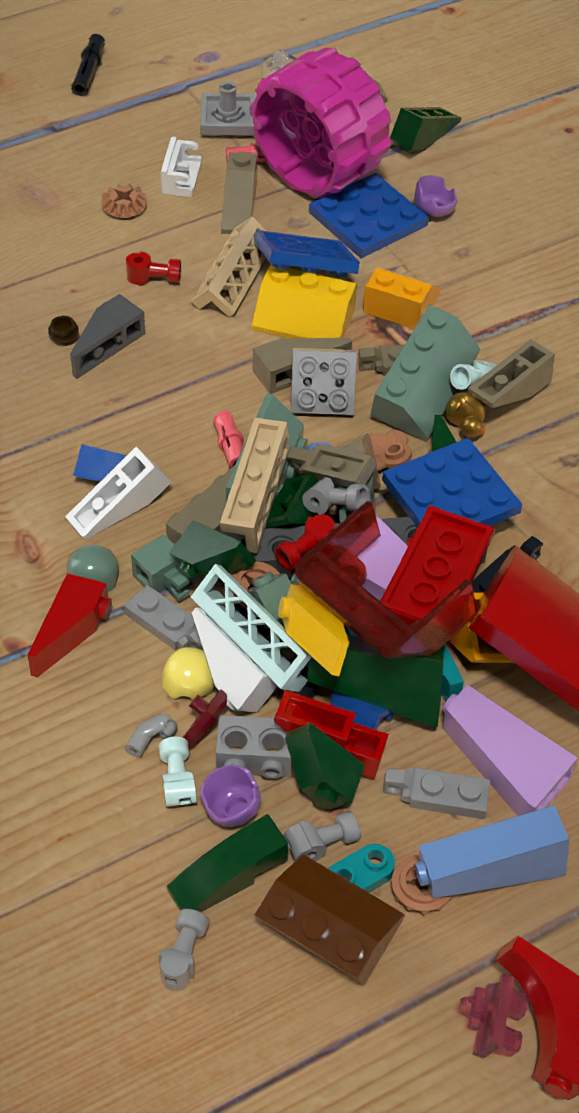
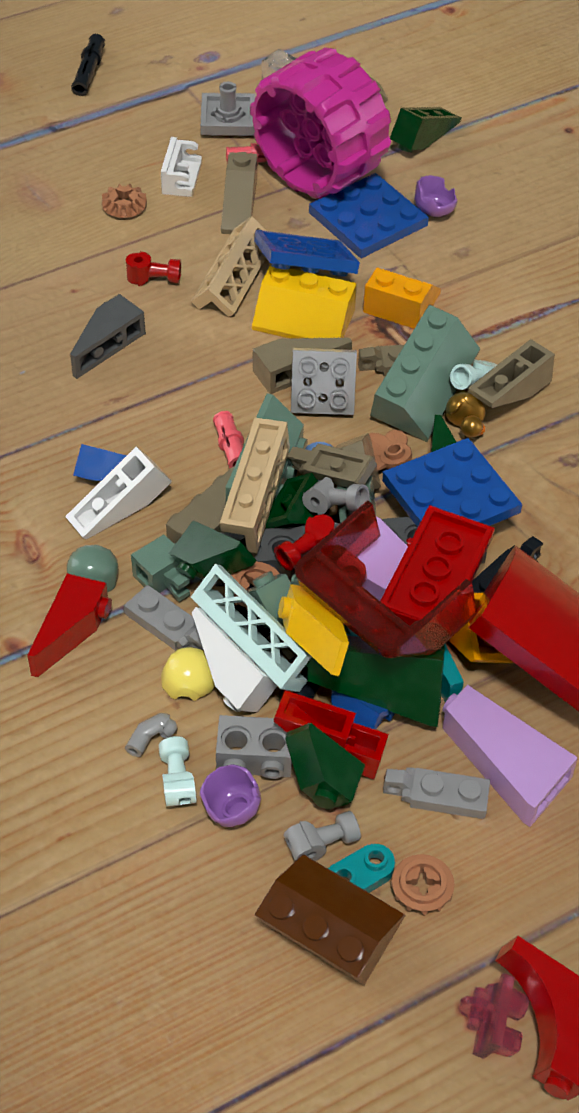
dark brown plate [48,315,79,344] -> none
light grey leg [159,909,210,991] -> none
dark green slope [166,814,288,912] -> none
dark red piece [183,689,227,750] -> none
medium blue slope [414,805,569,899] -> none

